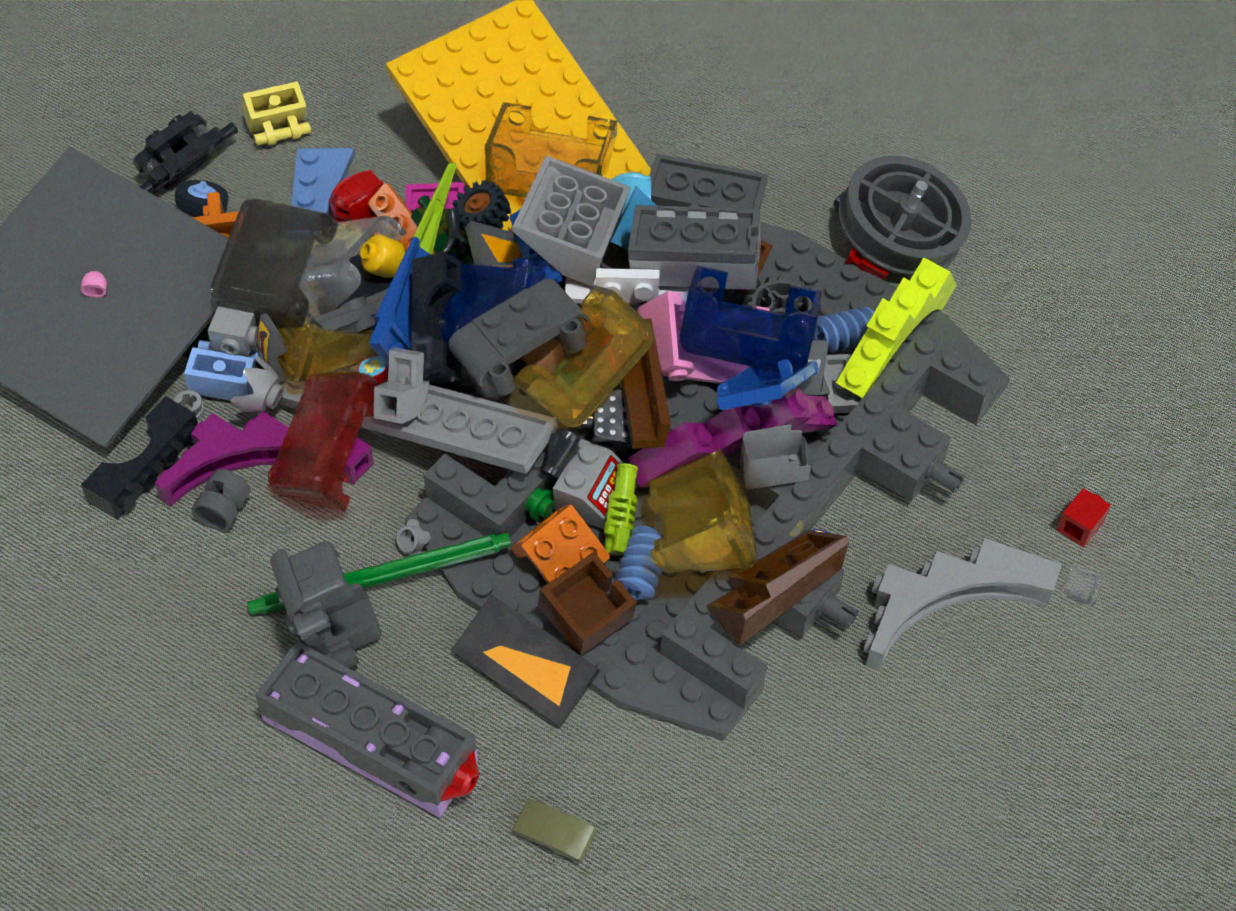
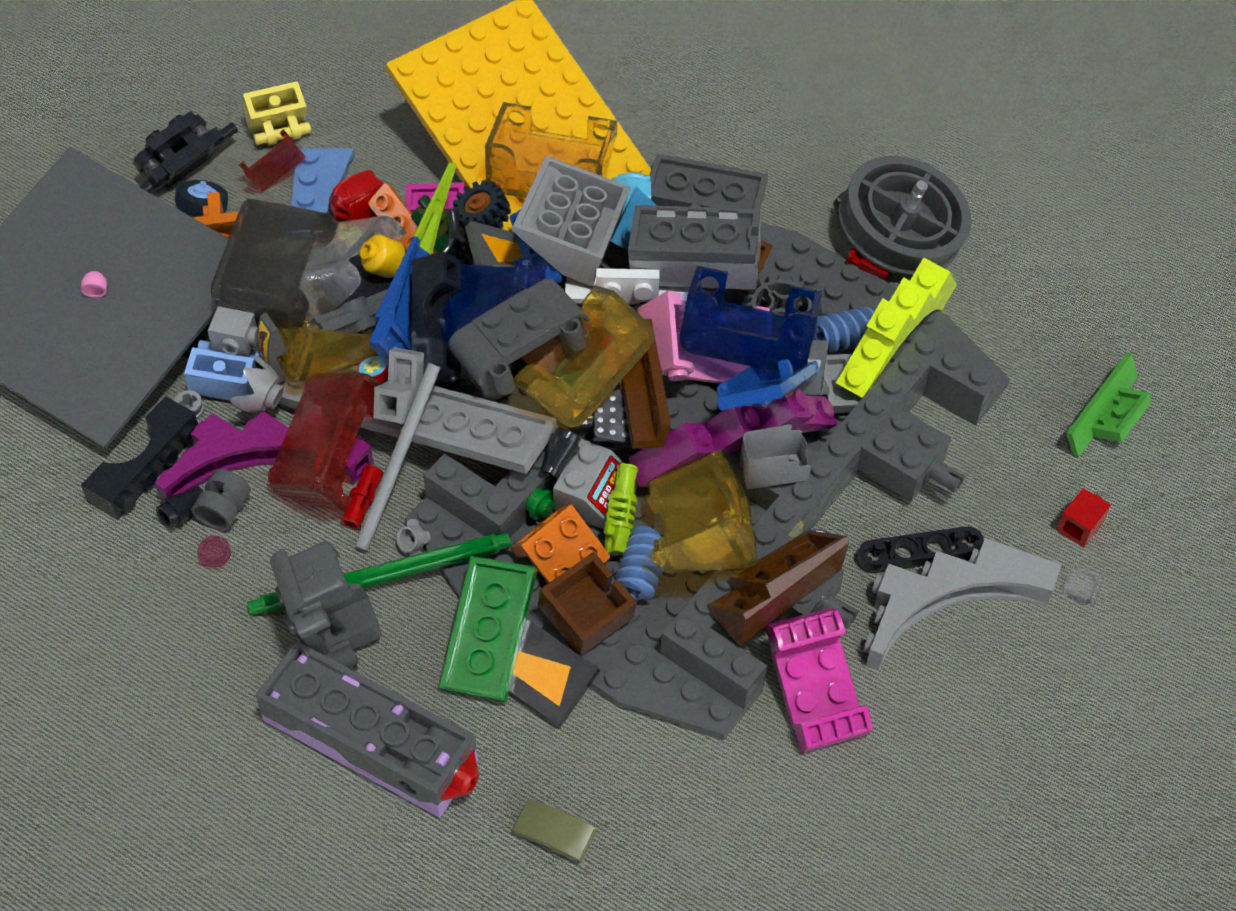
none -> black cone [156,486,203,529]
none -> clear pink plate [197,535,231,568]
none -> clear red hinge [239,129,306,193]
none -> red pin [341,465,383,530]
none -> light grey piece [355,363,440,551]
none -> green tile [439,556,537,702]
none -> dark pink plate [766,607,873,754]
none -> black beam [857,526,984,573]
none -> bright green bracket [1067,353,1151,457]

